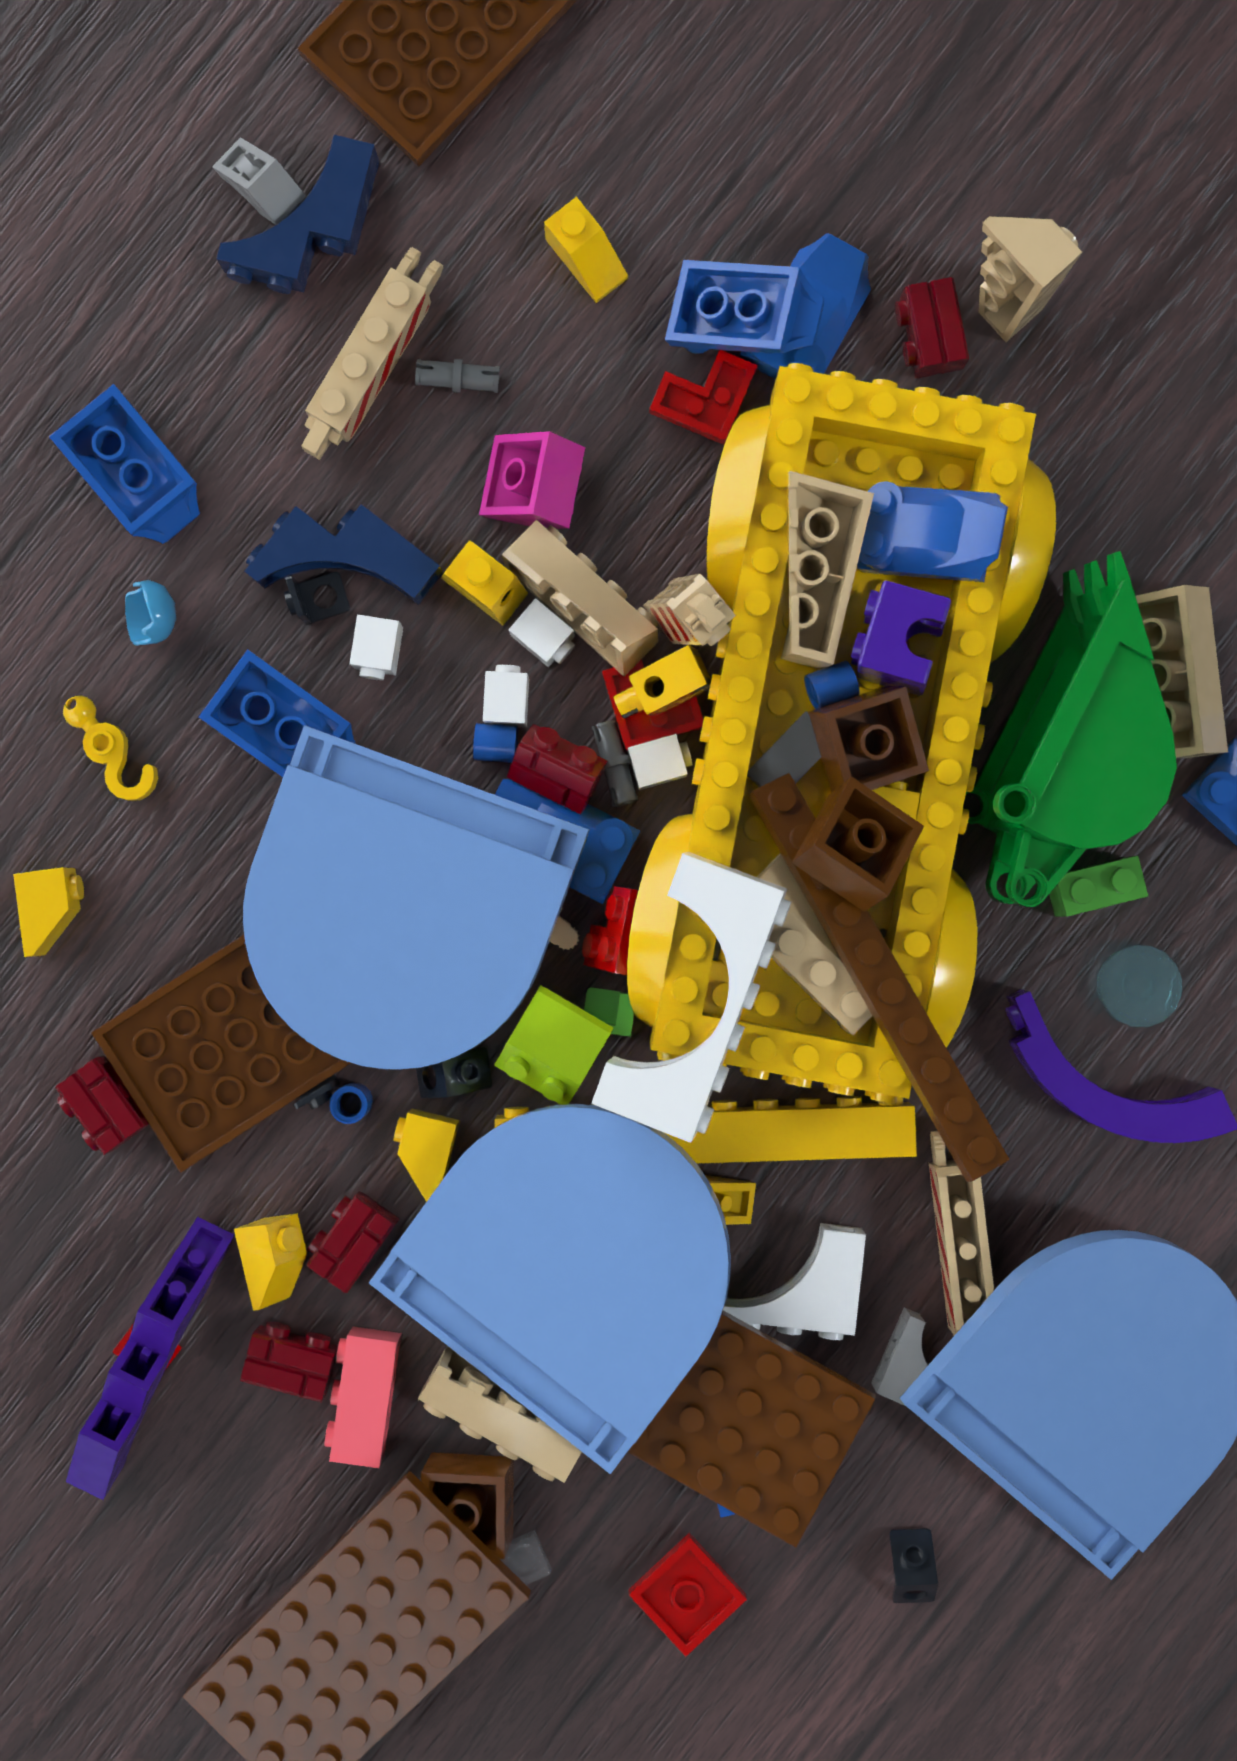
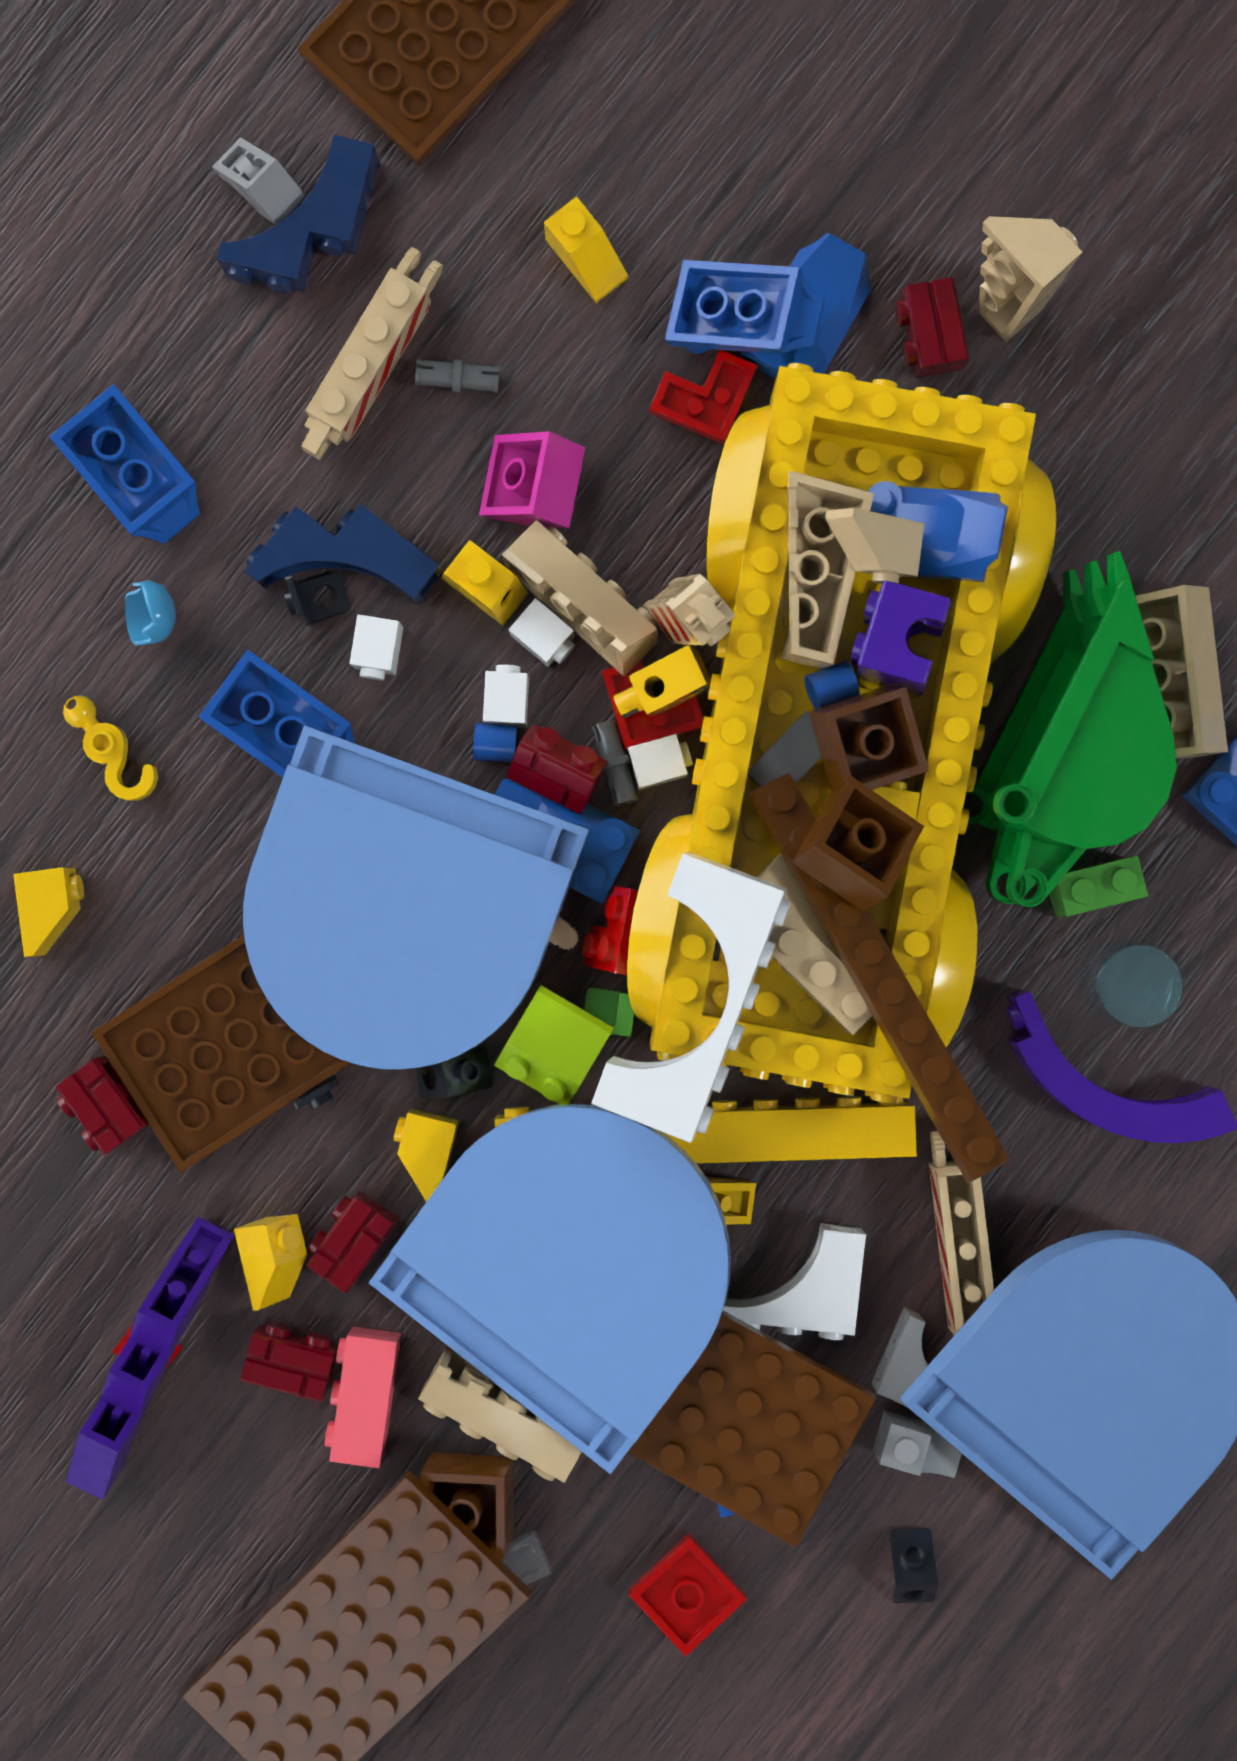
blue beam [330,1083,373,1124] -> none
none -> tan slope [826,508,924,584]
none -> light grey arch [873,1410,962,1478]

